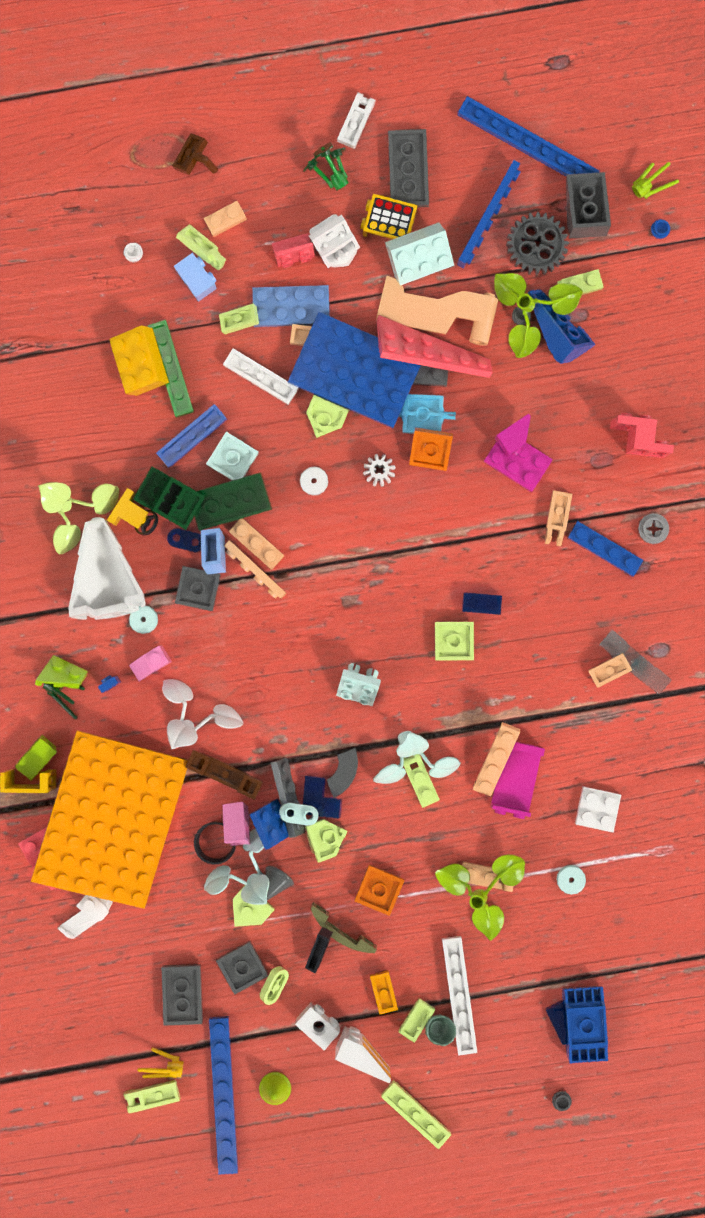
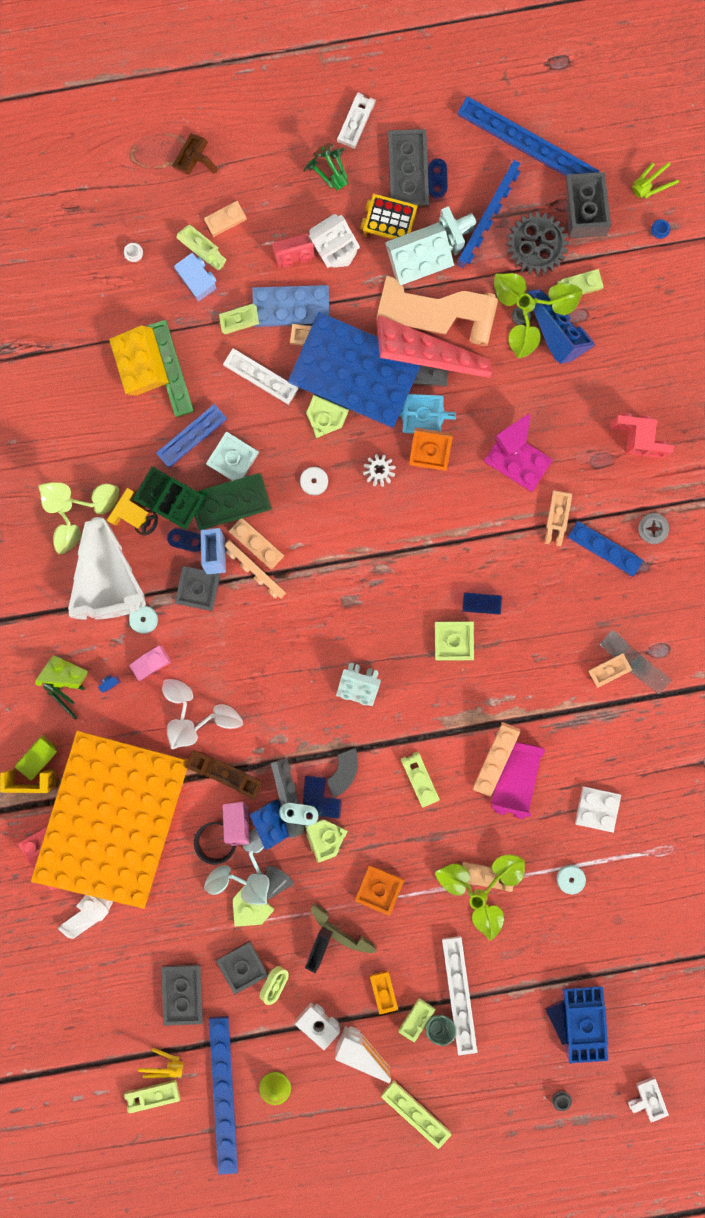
light aqua plant [373,731,461,784] -> none
none -> clear blue plate [428,158,448,199]
none -> light aqua plate [439,206,476,256]
none -> white plate [628,1077,669,1122]

